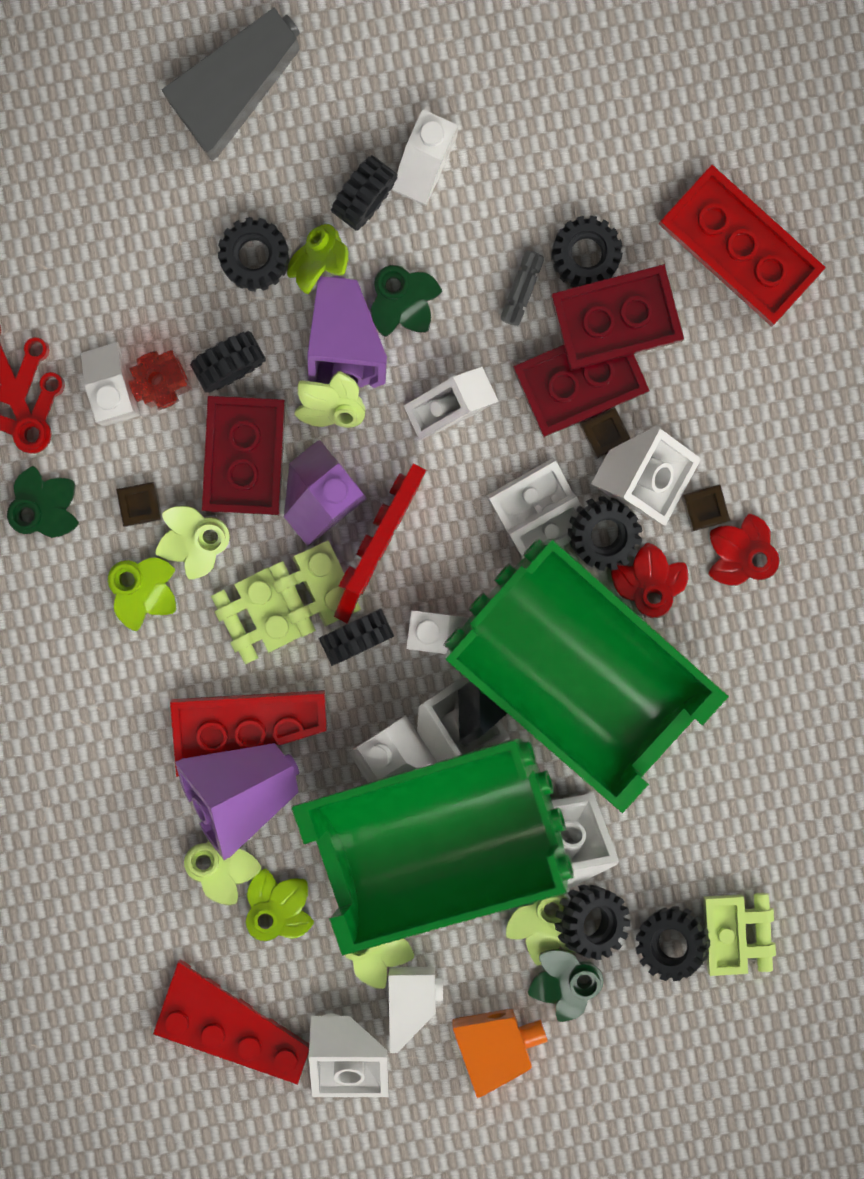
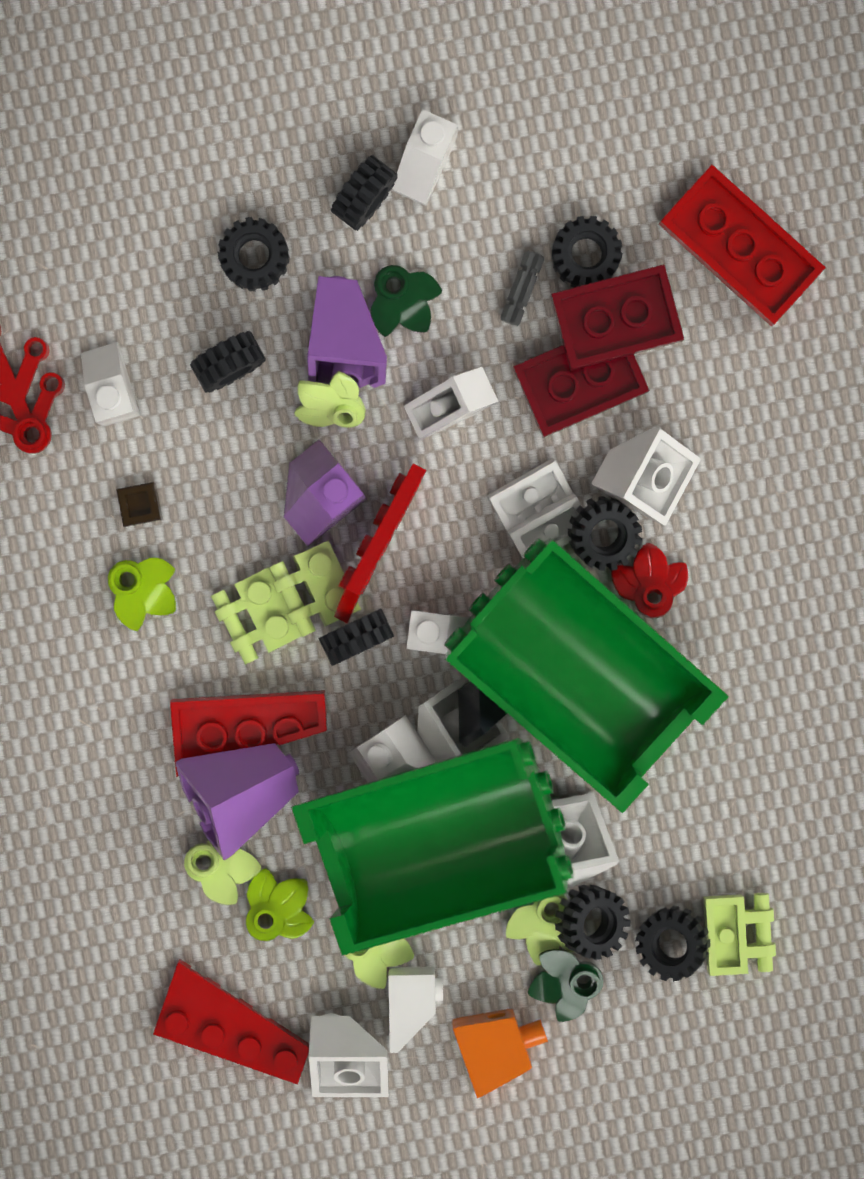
dark green plate [7,466,79,538] -> none
clear red brick [128,349,192,410] -> none
yellowish green plate [155,506,230,580] -> none
dark grey slope [161,7,300,161] -> none
dark red plate [202,396,286,516] -> none
lime plate [287,224,348,294] -> none
dark brown tile [580,407,631,459] -> none
dark brown tile [682,484,730,532] -> none
red plate [708,513,780,586] -> none

